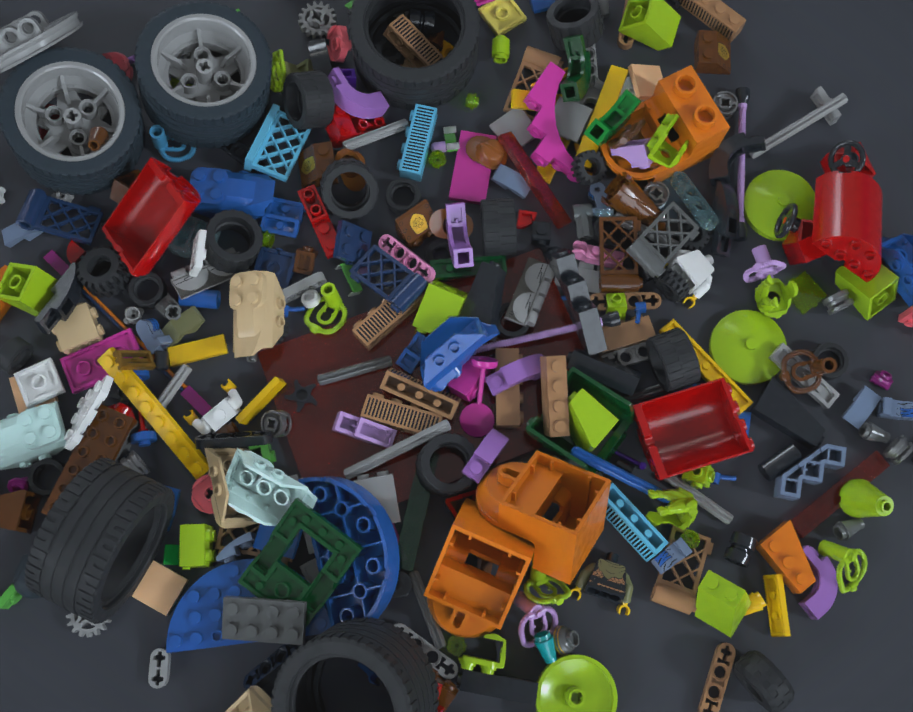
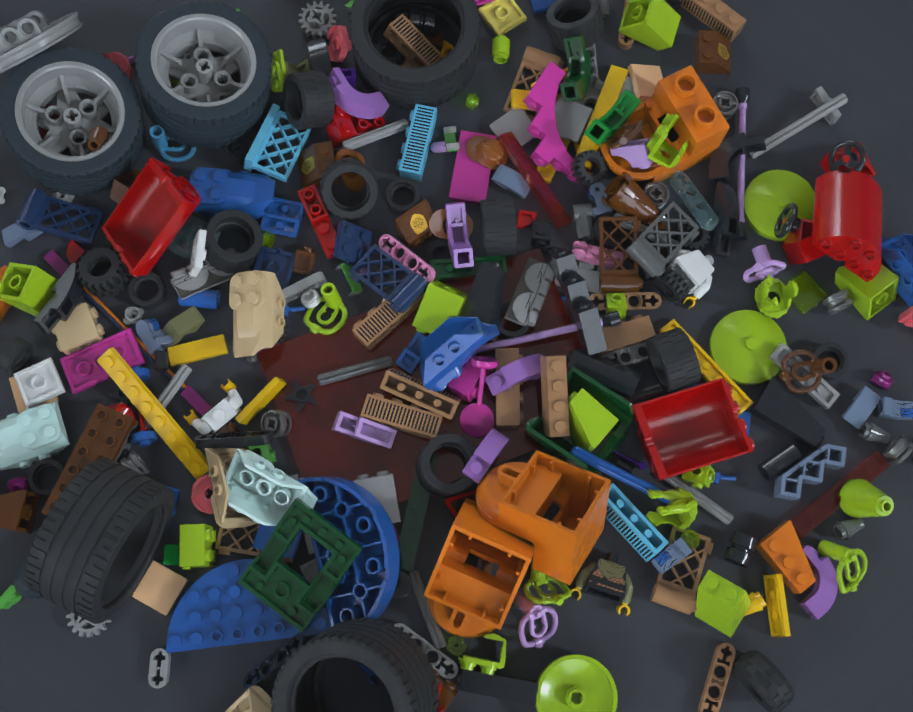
white plate [64,375,114,451] -> none
pearl gold tile [113,350,156,370] -> none
dark grey piece [154,294,182,320] -> none
sand blue slope [216,532,256,564] -> none
dark grey plate [222,595,307,645] -> none
light grey axle [344,419,451,480] -> none
clear neon green plate [428,150,446,168] -> none
teal cone [534,630,557,664] -> none
dark grey piece [553,626,579,656] -> none
clear light blue tile [595,208,614,217] -> none
blue hand [634,301,646,324] -> none

